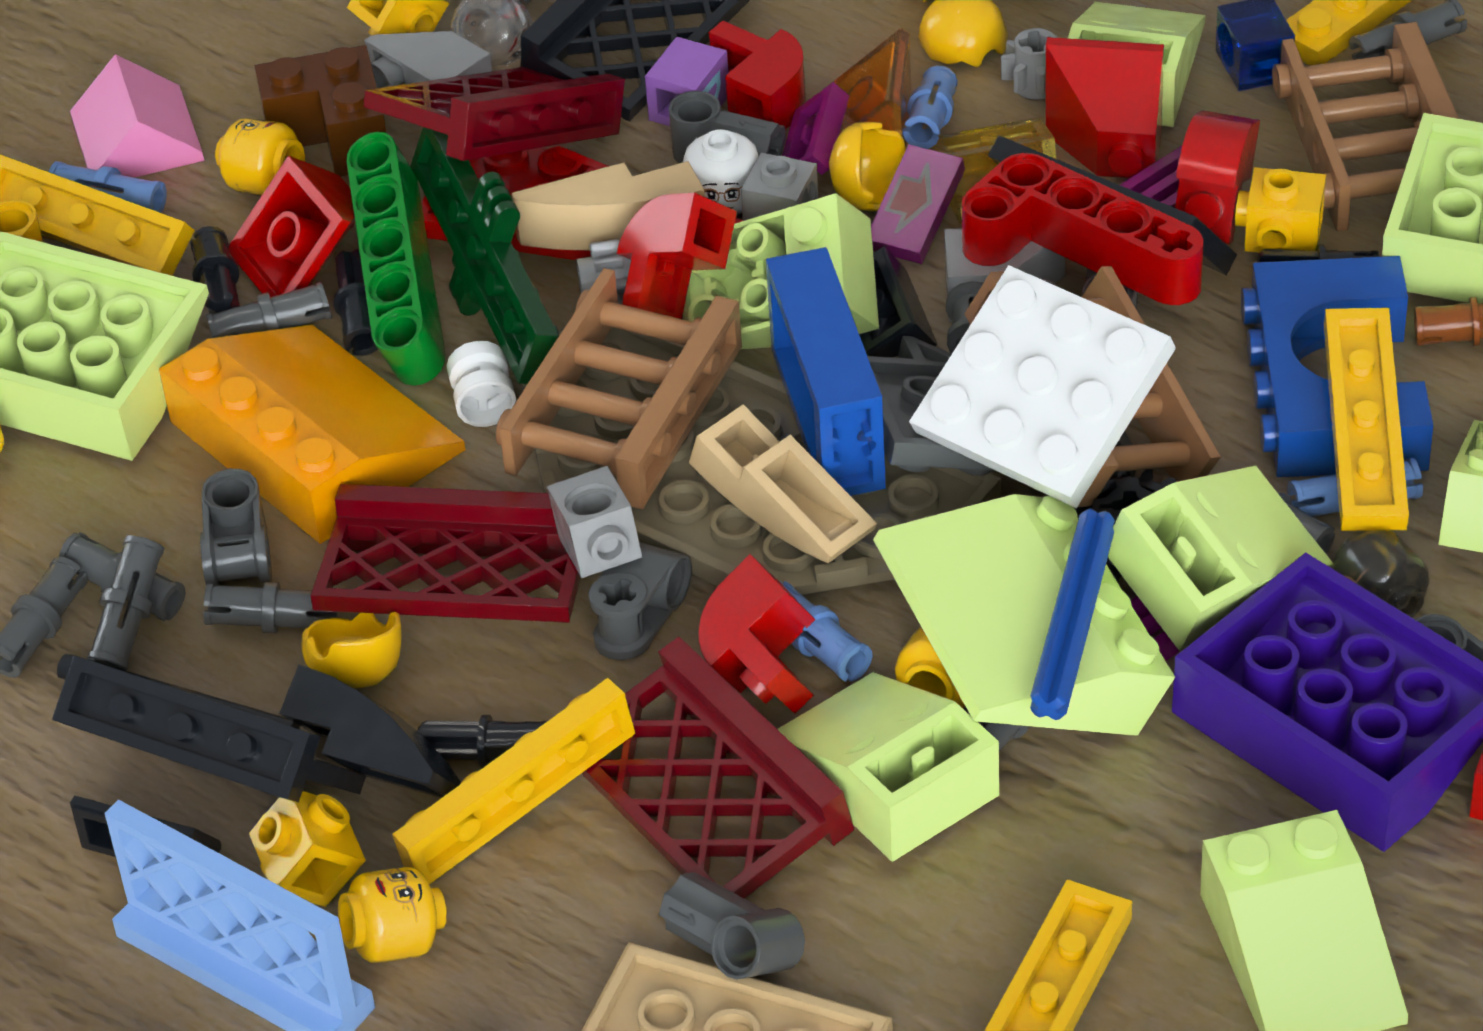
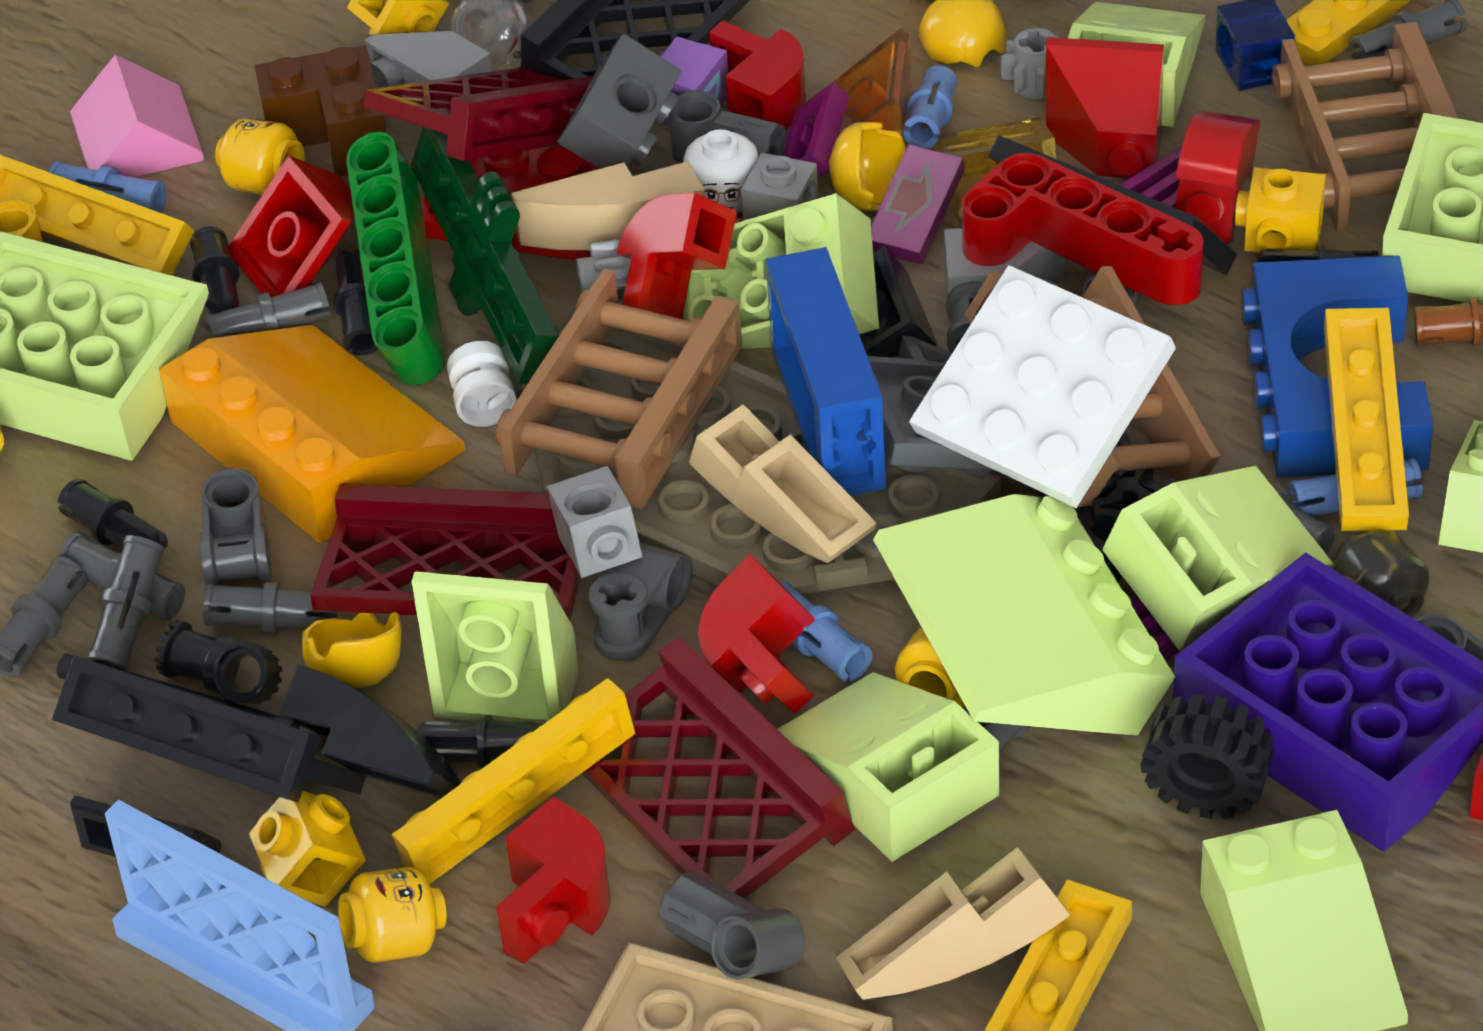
blue axle [1030,508,1115,720] -> none
none -> black axle [58,478,168,549]
none -> black connector [155,620,283,704]
none -> yellowish green slope [412,571,579,722]
none -> red brick [496,796,610,964]
none -> dark grey brick [557,33,682,169]
none -> tan slope [836,847,1070,1000]
none -> black tyre [1140,694,1274,819]

